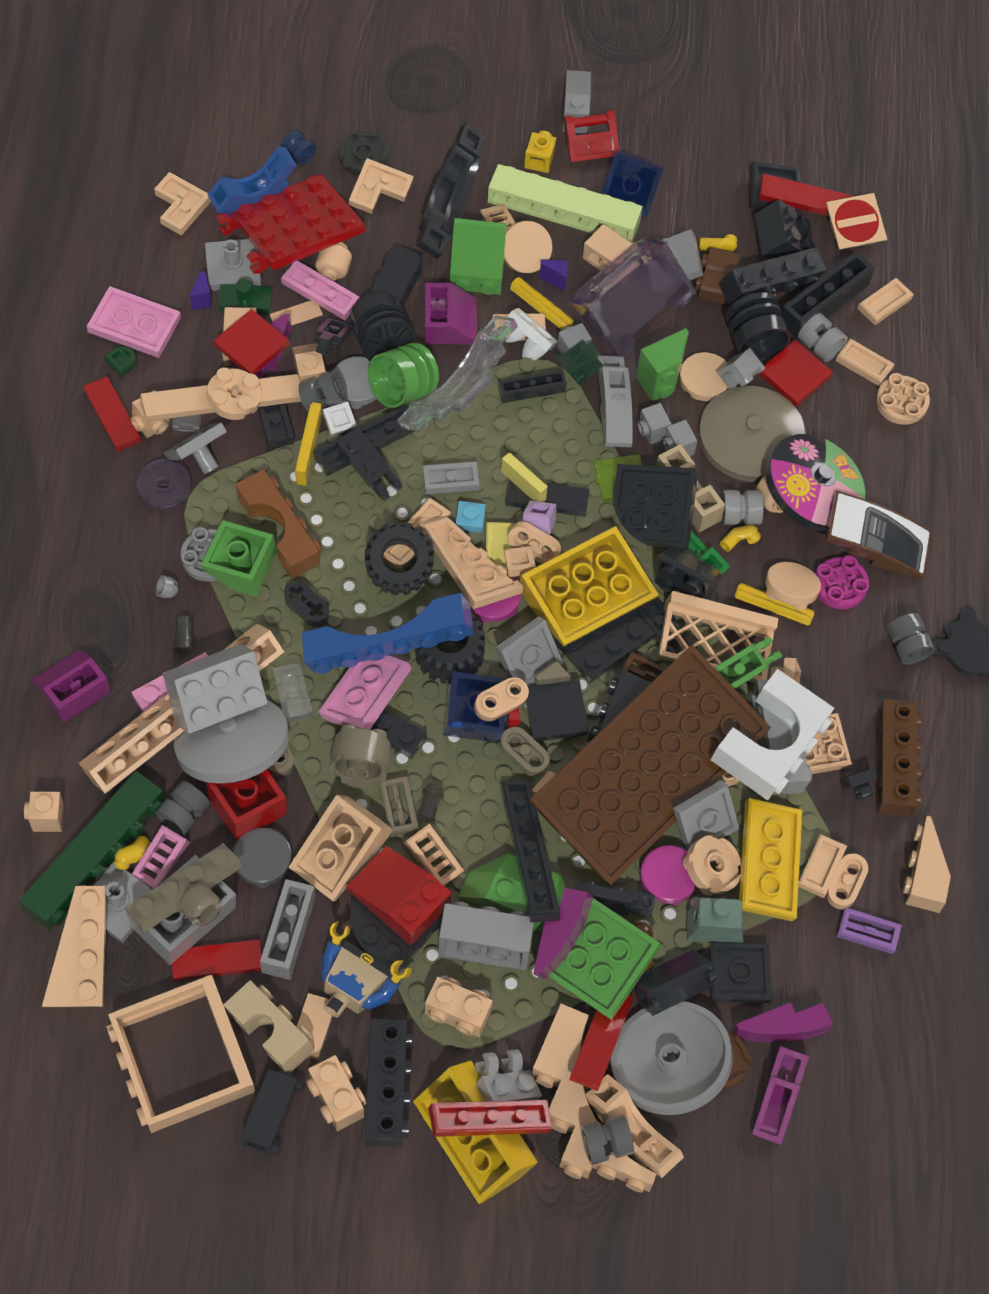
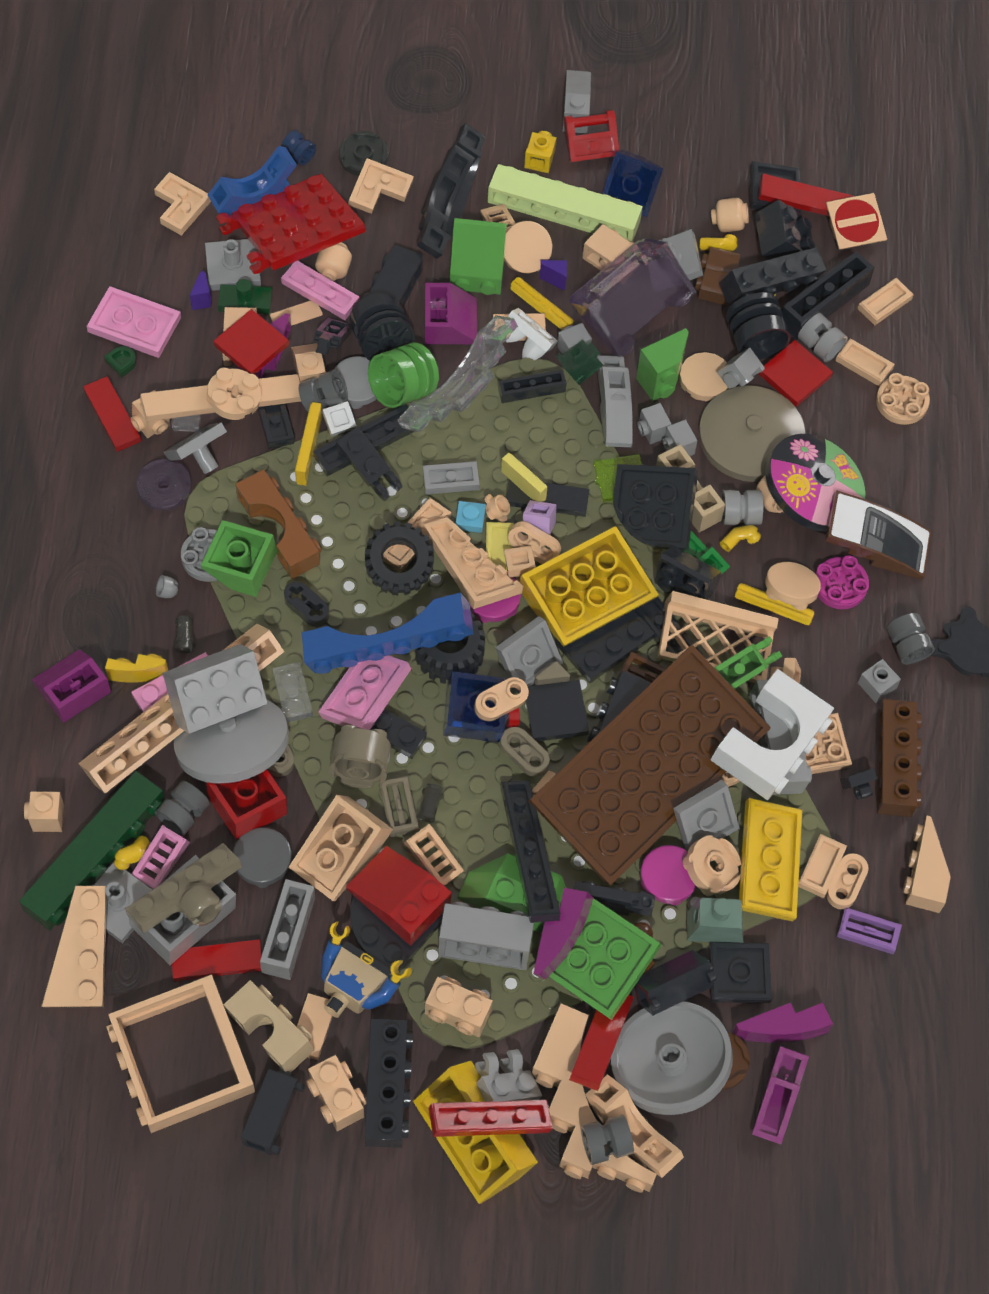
none -> yellow slope [105,654,168,683]
none -> light nougat plate [485,494,510,522]
none -> light nougat head [711,198,749,232]
none -> light grey plate [858,659,901,703]

